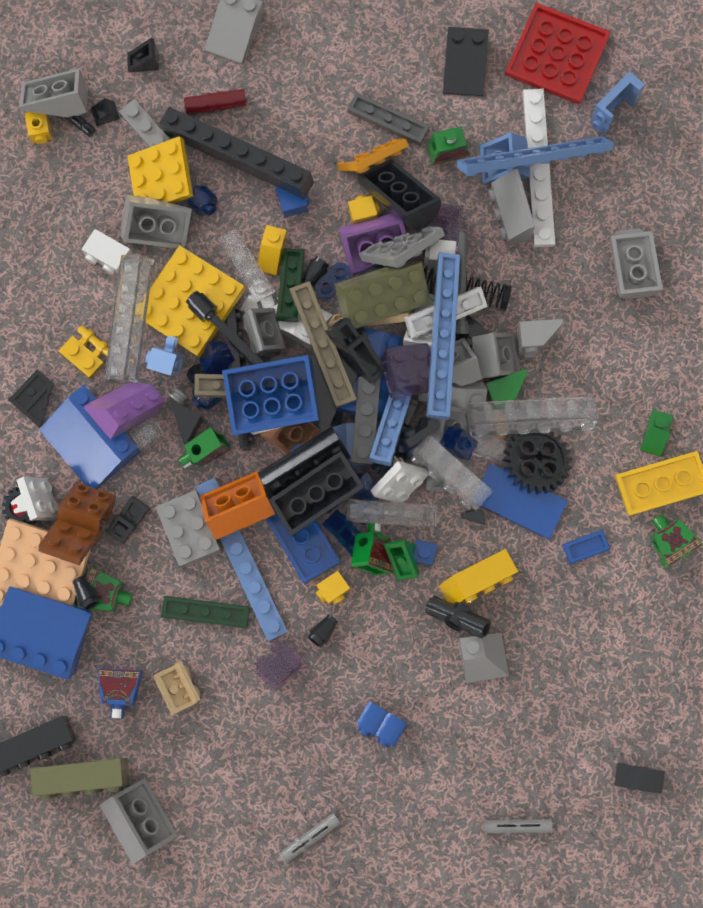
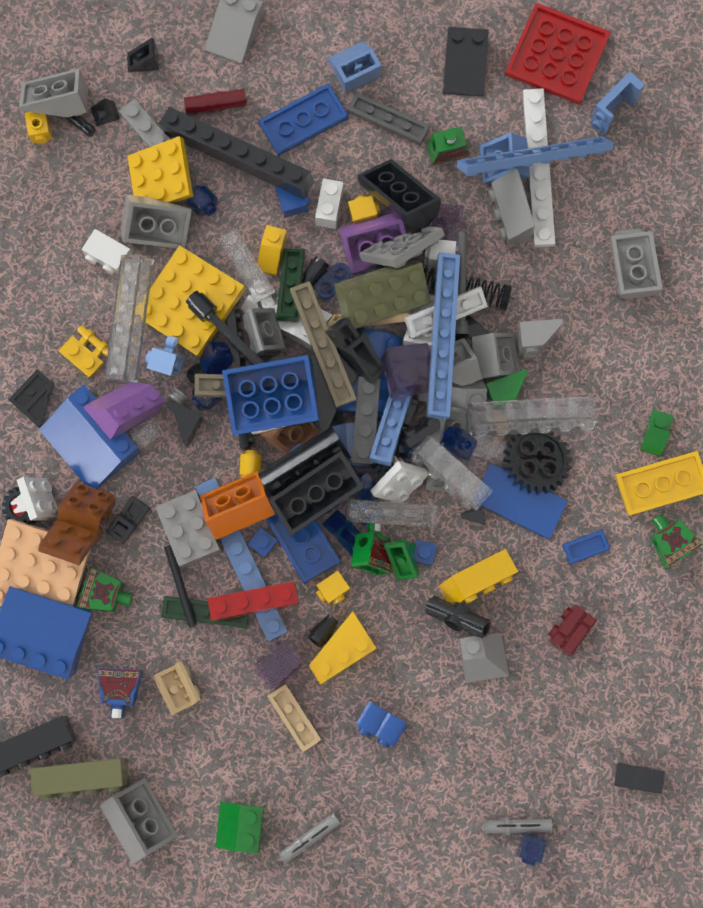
black cone [72,576,99,610] -> none
green torso [178,427,231,468] -> none
light orange wing [337,139,408,173] -> none
none -> black bar [164,545,197,628]
none -> red brick [207,581,300,622]
none -> green slope [215,802,264,854]
none -> yellow brick [239,450,262,477]
none -> blue plate [248,528,278,558]
none -> blue tile [258,83,349,156]
none -> tan plate [267,684,322,752]
none -> yellow wedge [309,611,377,685]
none -> white brick [315,179,344,229]
none -> medium blue slope [327,41,381,94]
none -> clear blue brick [517,833,546,866]
none -> dark red brick [548,605,597,657]

